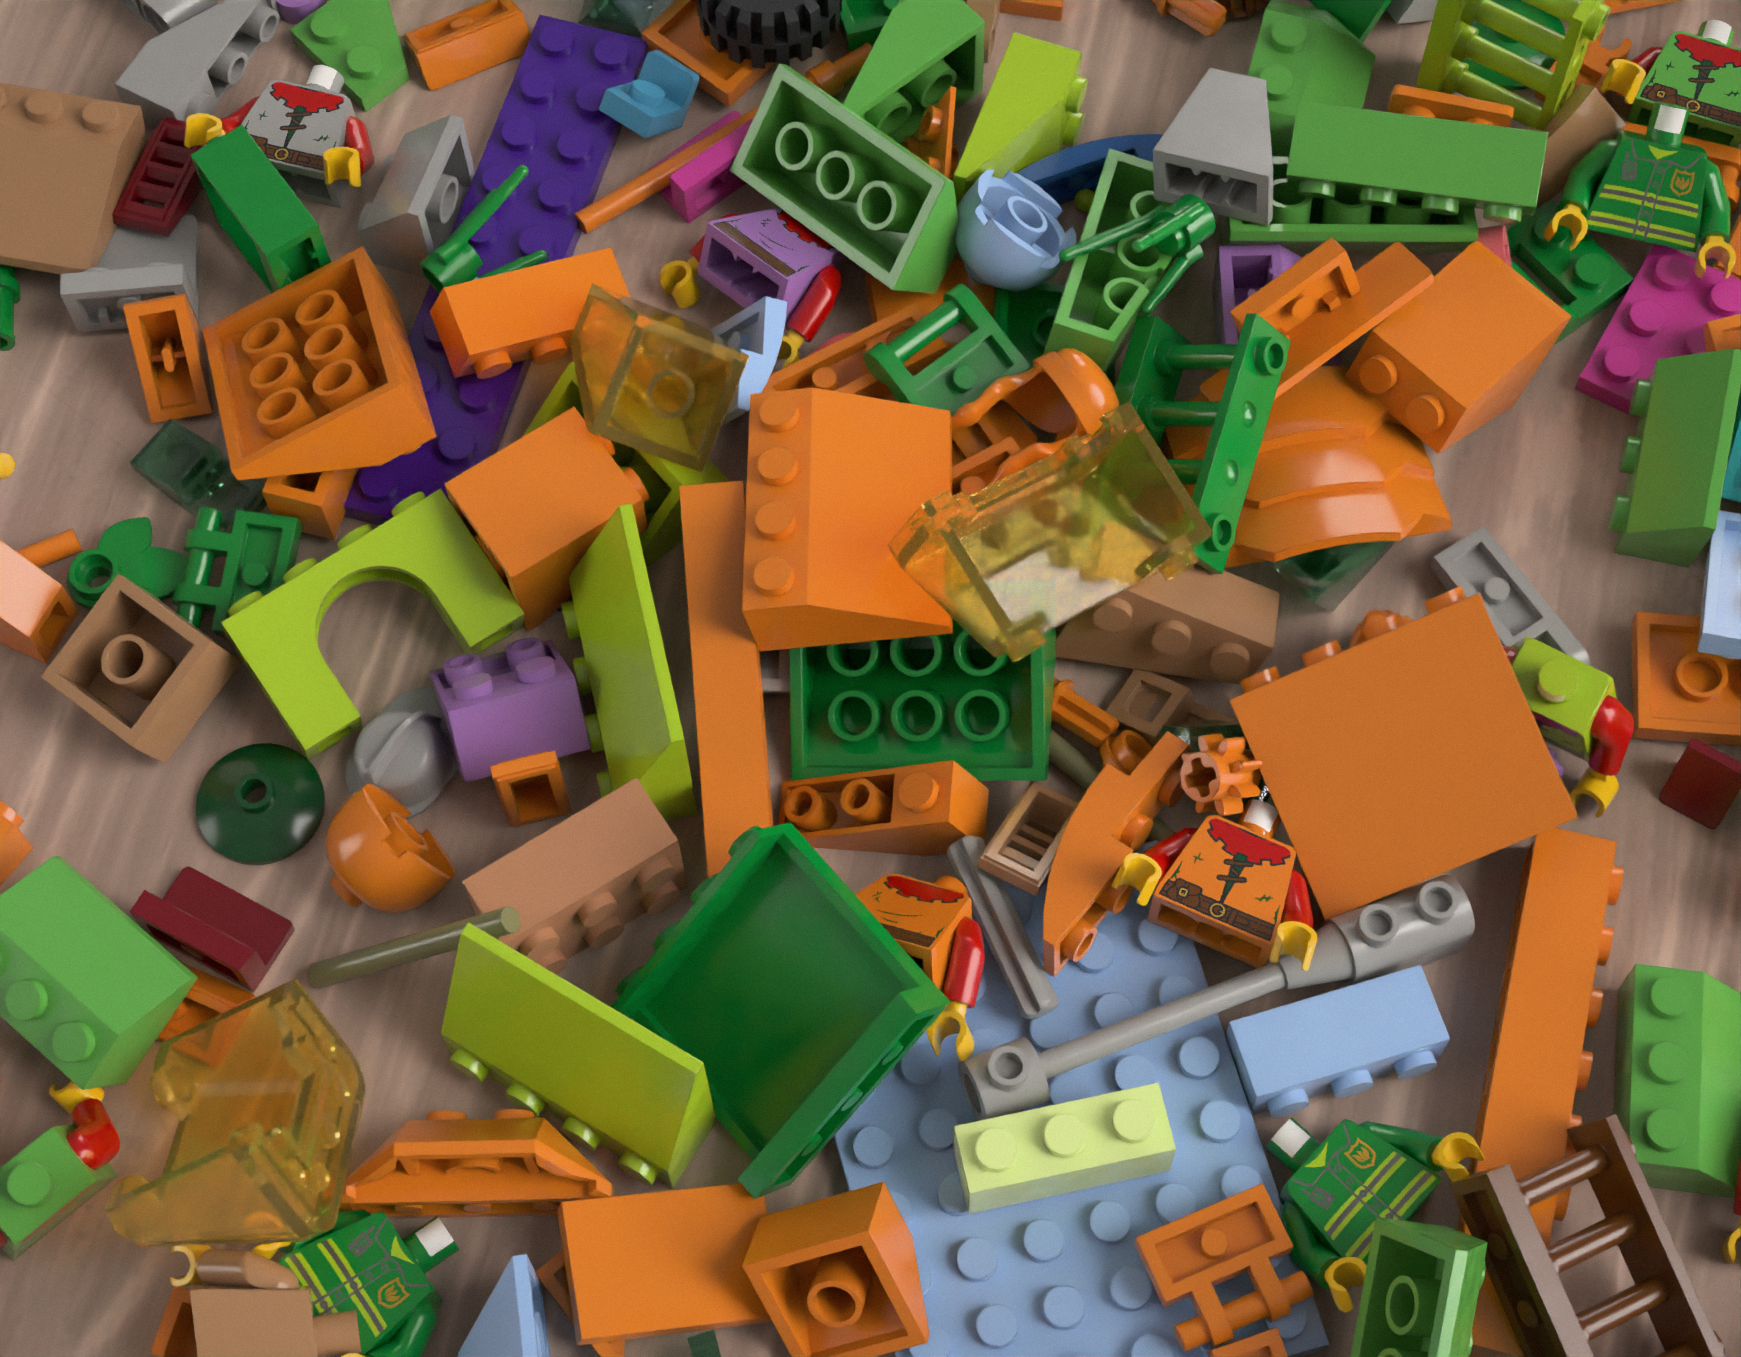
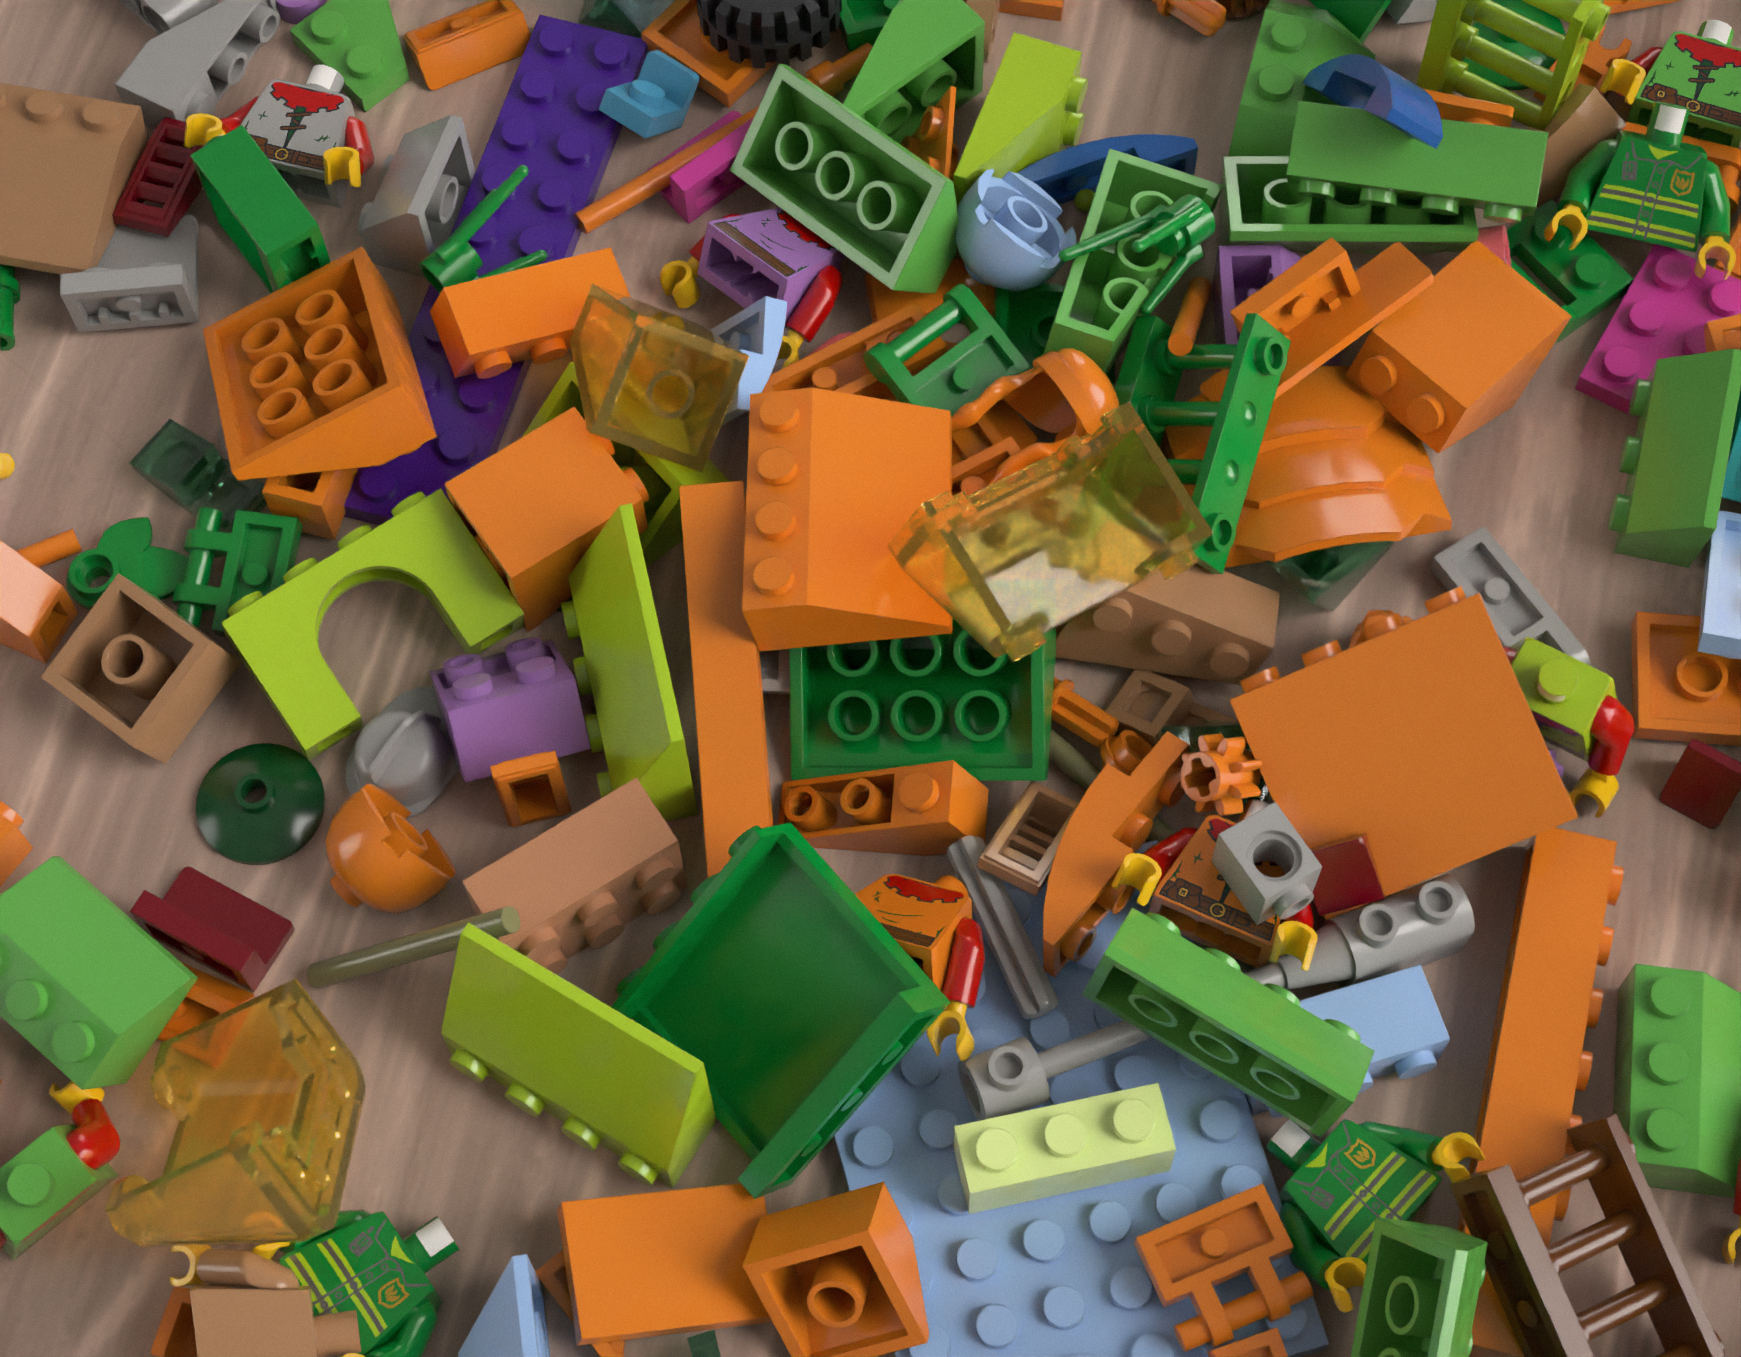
orange slope [123,293,213,424] -> none
orange wedge [334,1109,616,1219] -> none
light grey slope [1153,68,1273,226] -> none
none -> bright green slope [1082,907,1374,1138]
none -> orange bar [1168,276,1212,356]
none -> light grey brick [1211,802,1322,925]
none -> blue slope [1303,54,1443,149]
none -> dark red slope [1309,833,1385,916]

